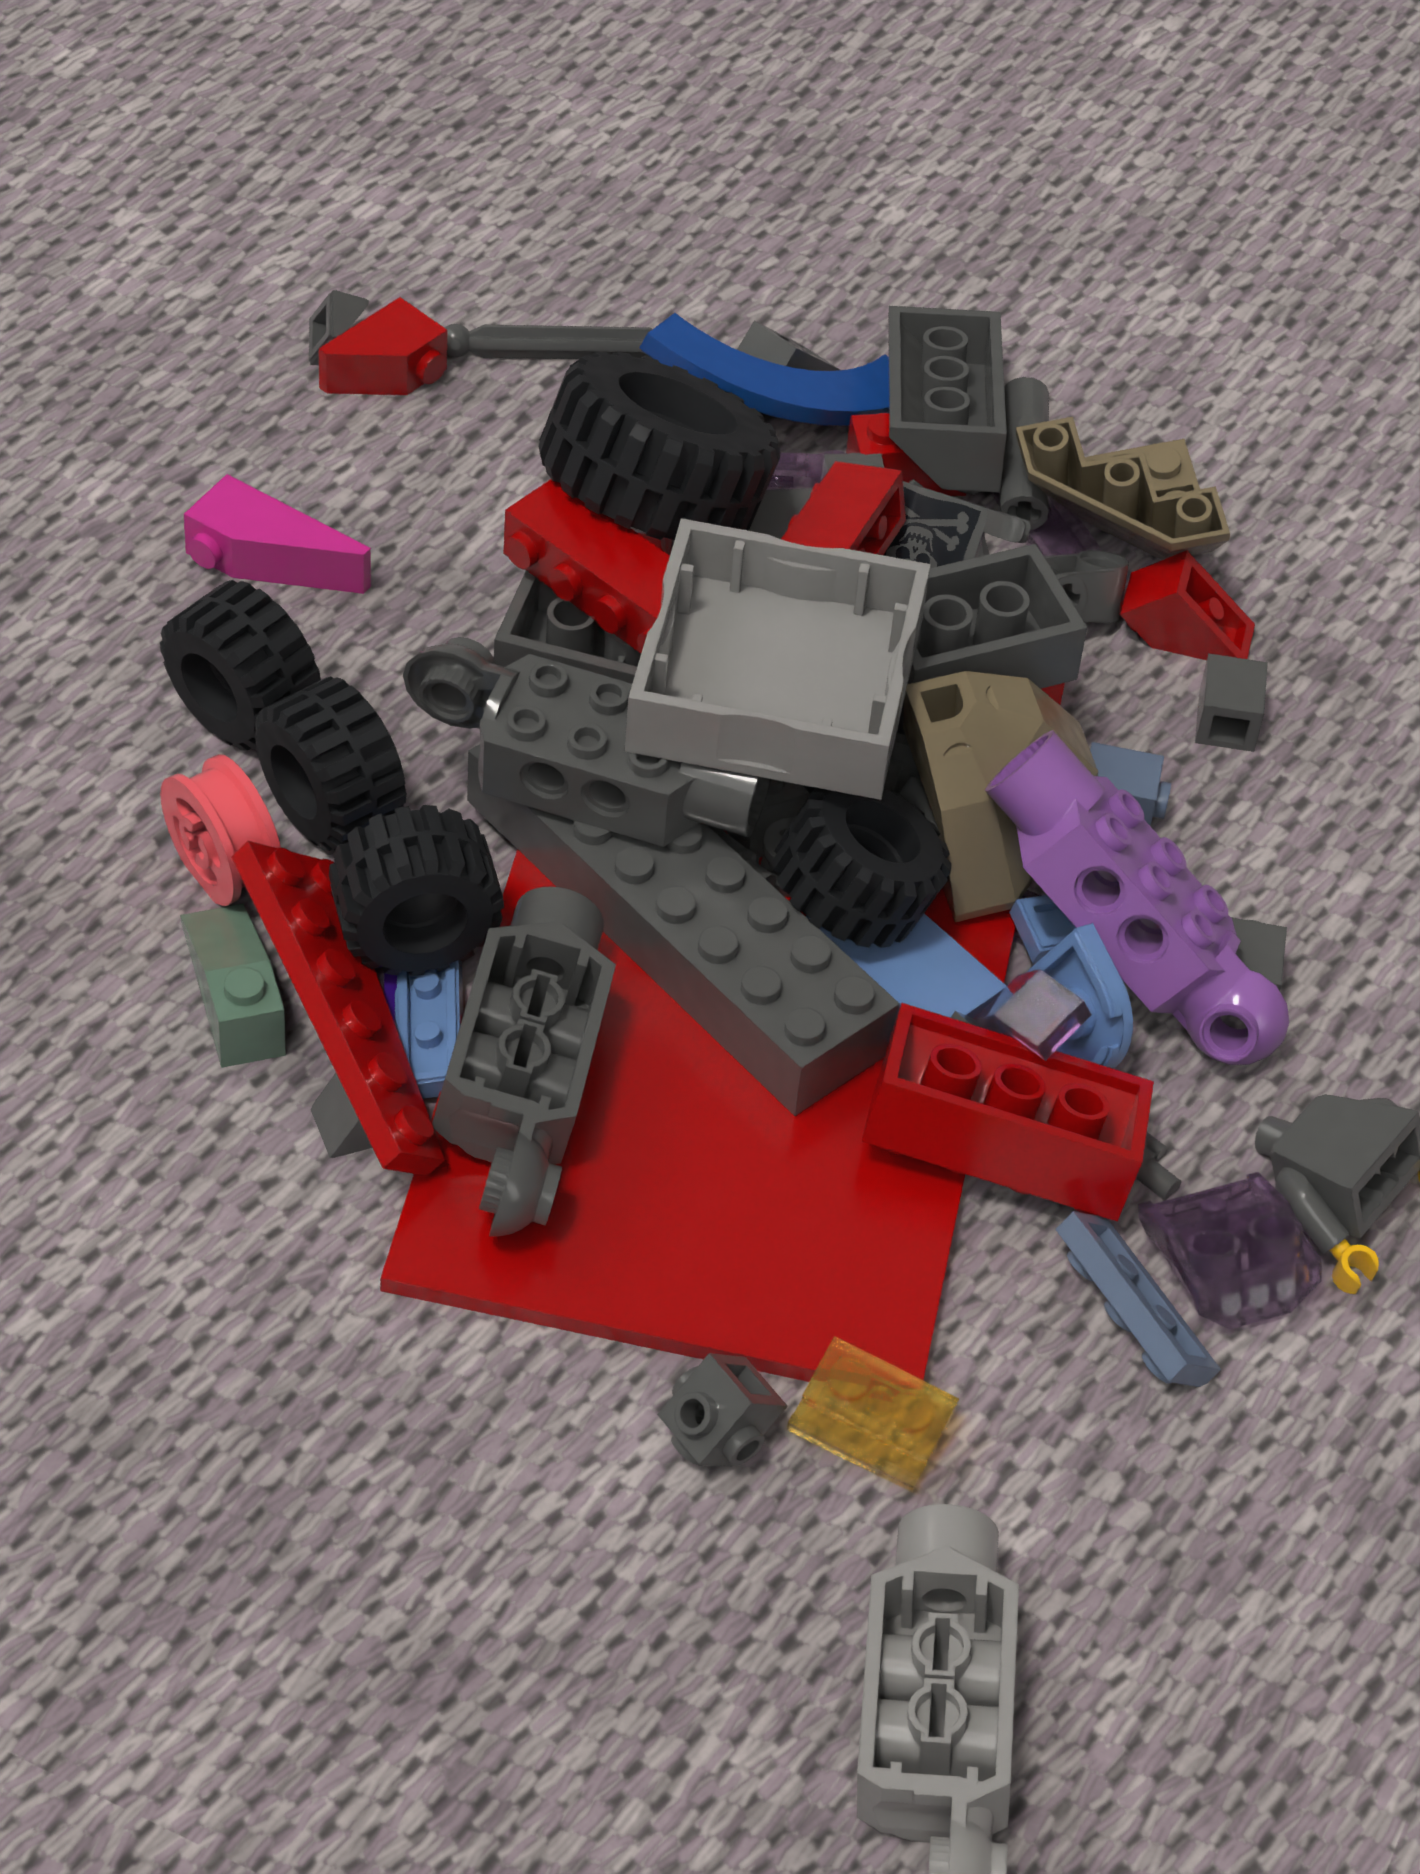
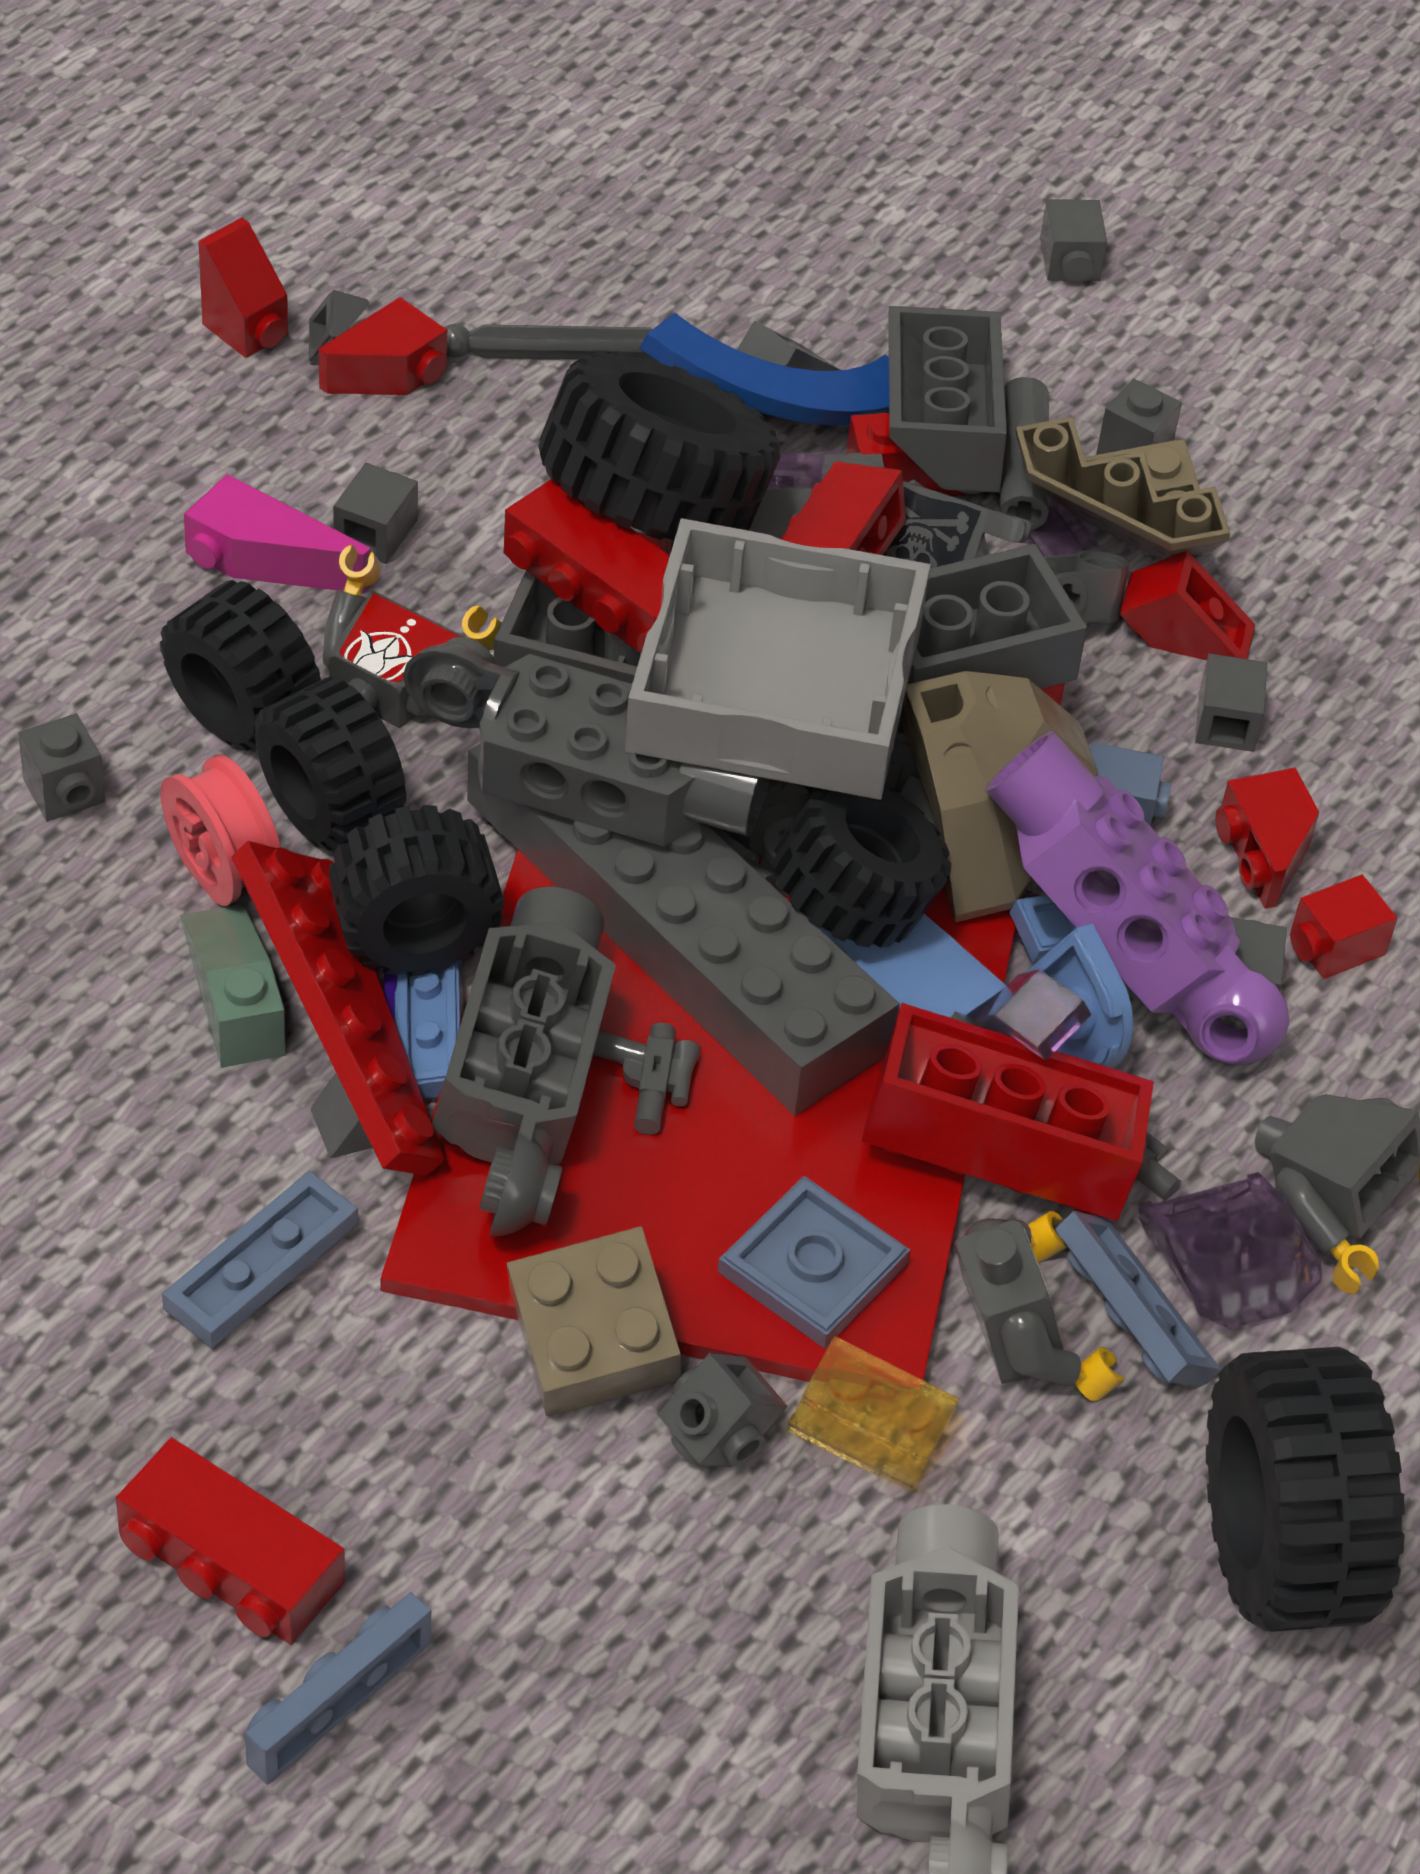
none -> dark grey brick [18,713,105,822]
none -> red brick [116,1437,345,1645]
none -> sand blue plate [162,1170,358,1349]
none -> red slope [198,217,288,358]
none -> sand blue plate [245,1592,432,1785]
none -> torso [322,545,502,728]
none -> dark grey brick [333,462,418,564]
none -> dark tan brick [507,1226,681,1416]
none -> dark grey piece [593,1023,702,1135]
none -> sand blue tile [718,1176,911,1349]
none -> dark grey torso [954,1211,1125,1402]
none -> dark grey brick [1040,199,1108,282]
none -> dark grey brick [1096,378,1182,455]
none -> black tyre [1206,1347,1405,1632]
none -> red slope [1215,767,1319,909]
none -> red brick [1290,874,1398,979]

